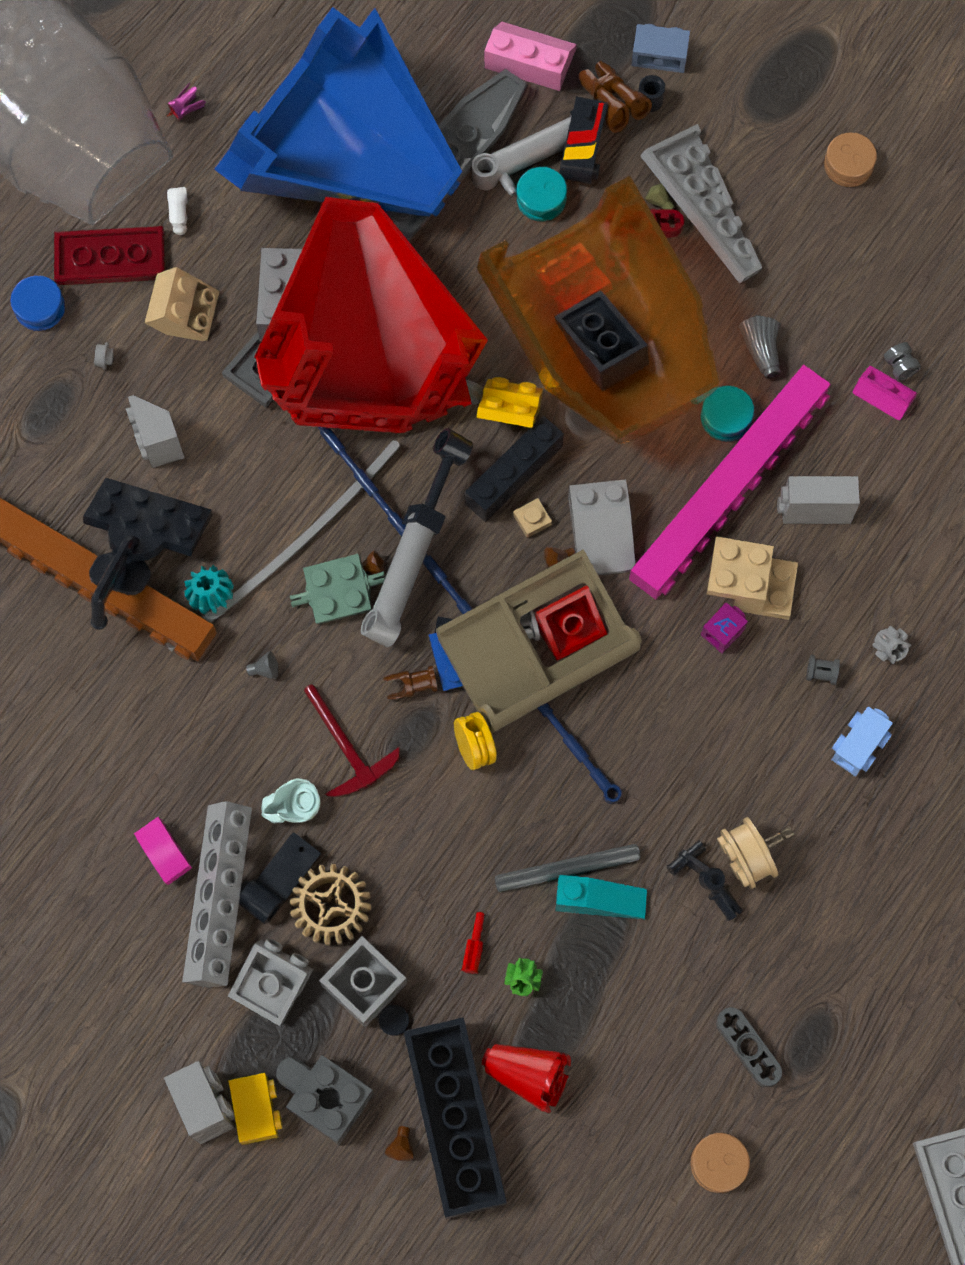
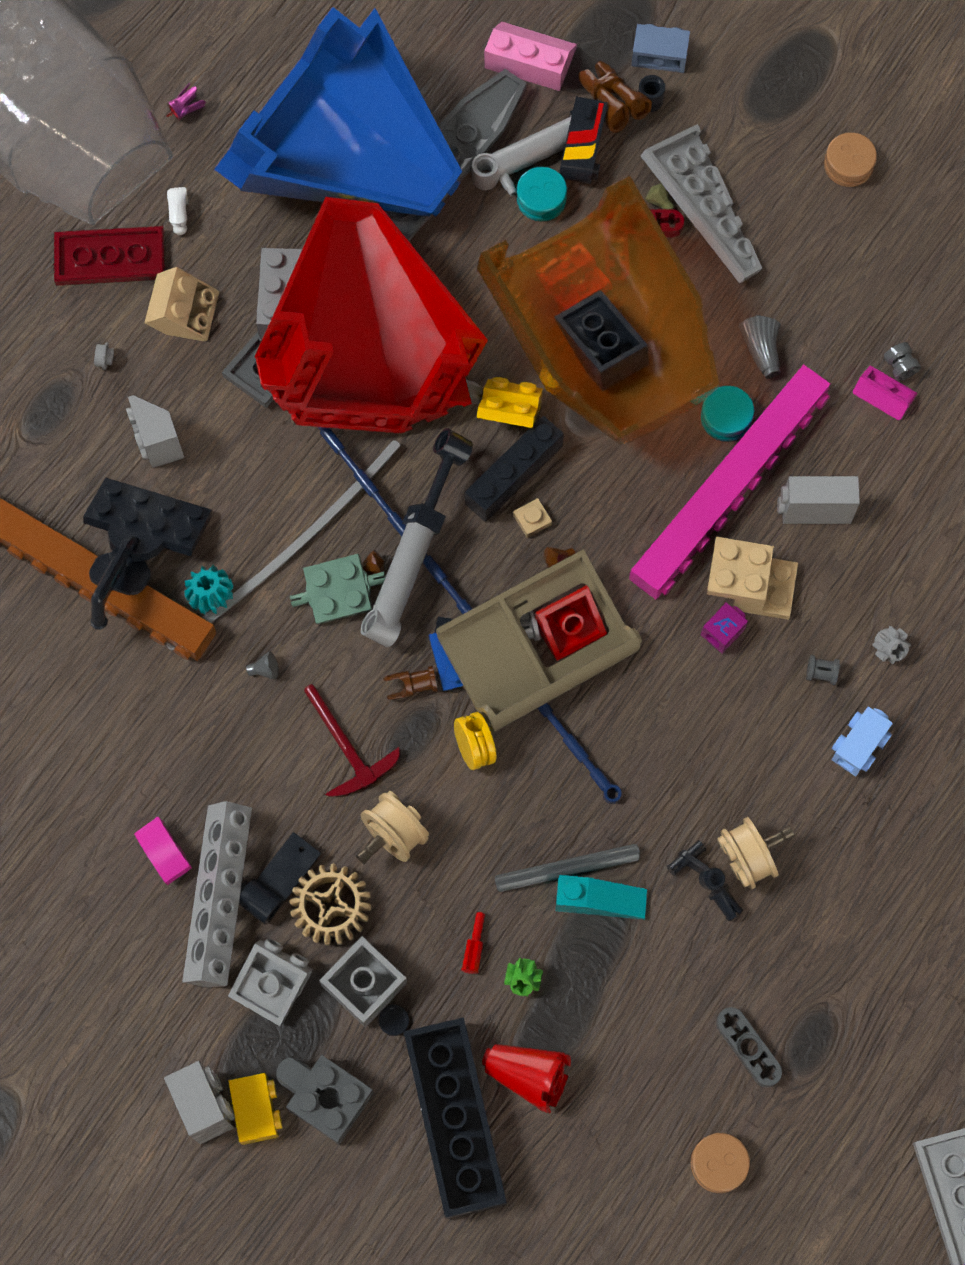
blue head [10,276,65,331] -> none
light aqua hair [261,778,321,823] -> none
reddish brown rock [385,1126,414,1161] -> none
light grey slope [568,479,635,575] -> none
none -> tan wheel [356,791,429,864]

